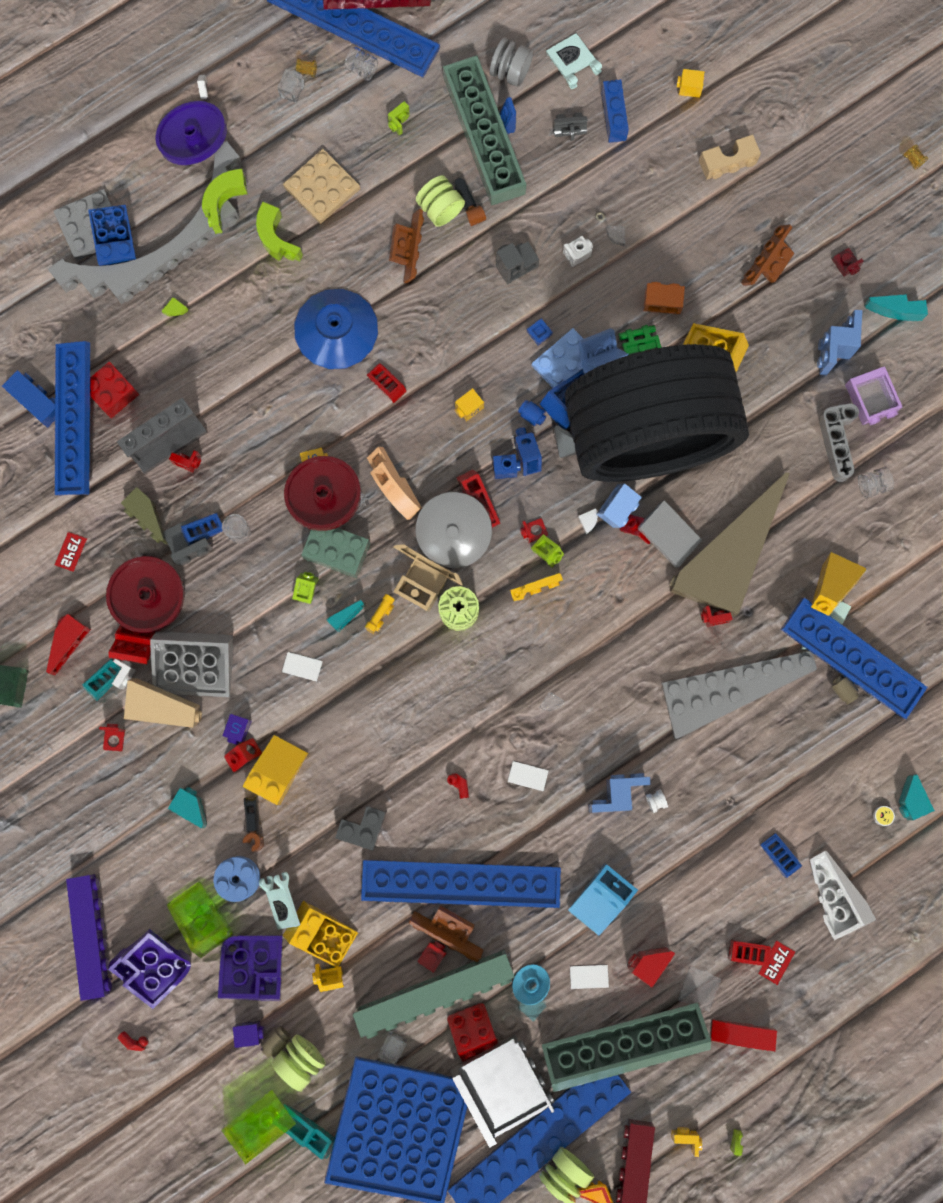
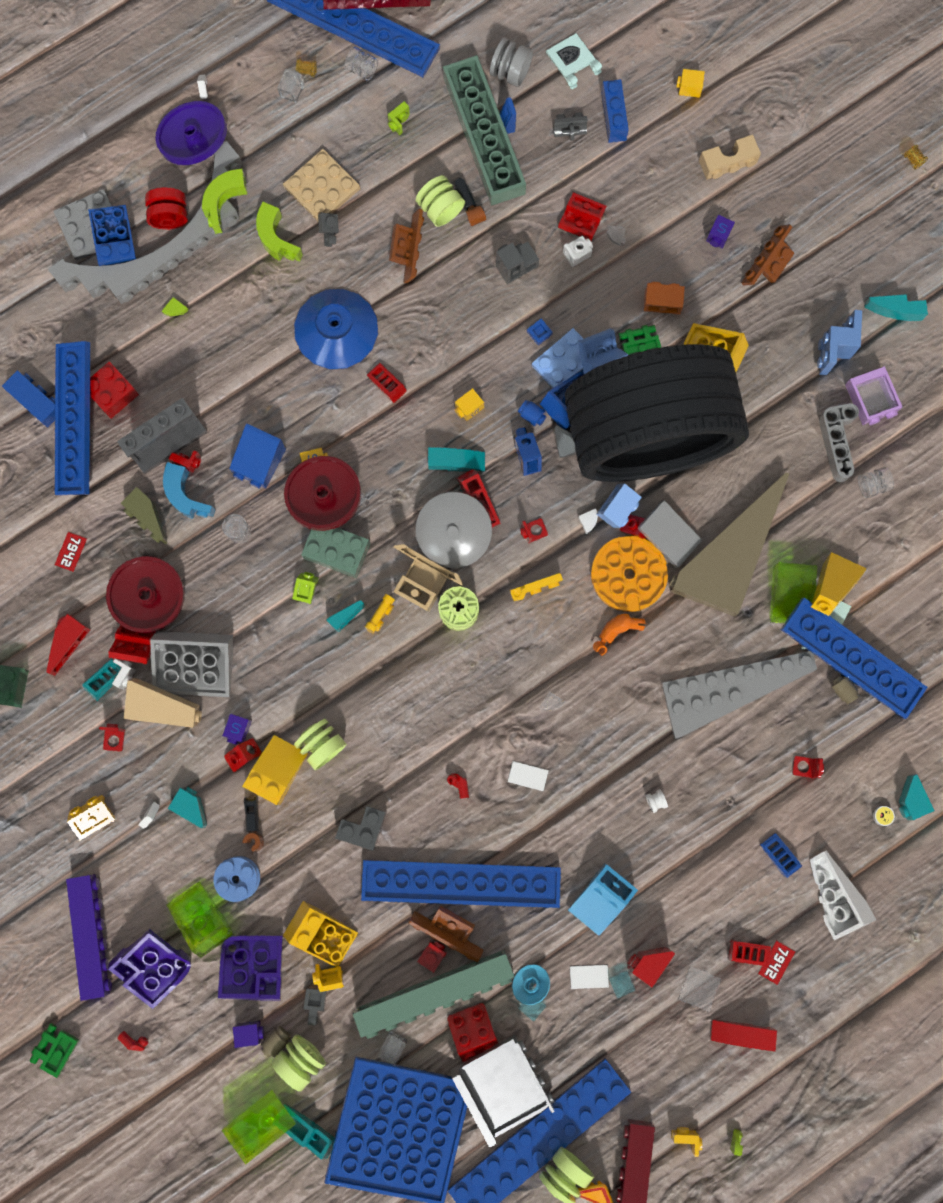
dark grey bracket [163,516,213,566] -> none
blue slope [181,513,225,546] -> none
light aqua flag [259,872,300,930] -> none
white sticker [282,652,323,682] -> none
light nougat slope [367,447,422,520] -> none
blue brick [493,454,521,479] -> none
lime bracket [531,534,564,568] -> none
sand green brick [542,1003,711,1092] -> none
medium blue bracket [588,773,650,813] -> none
red bracket [701,605,733,627] -> none
dark red bracket [832,248,864,277] -> none
none -> green plate [29,1023,79,1078]
none -> bracket [67,795,115,840]
none -> white tile [138,802,160,828]
none -> red wheel [145,187,188,230]
none -> dark azure arch [163,462,216,519]
none -> blue slope [229,423,286,489]
none -> yellowish green wheel [294,719,347,771]
none -> dark grey plate [304,988,327,1026]
none -> dark grey plate [318,213,339,247]
none -> teal slope [428,447,485,471]
none -> red slope [558,192,607,241]
none -> light orange plate [591,536,668,612]
none -> orange arm [593,614,646,656]
none -> clear light blue plate [609,971,636,998]
none -> dark purple brick [706,215,735,249]
none -> clear neon green slope [770,562,817,623]
none -> red bracket [792,756,824,778]

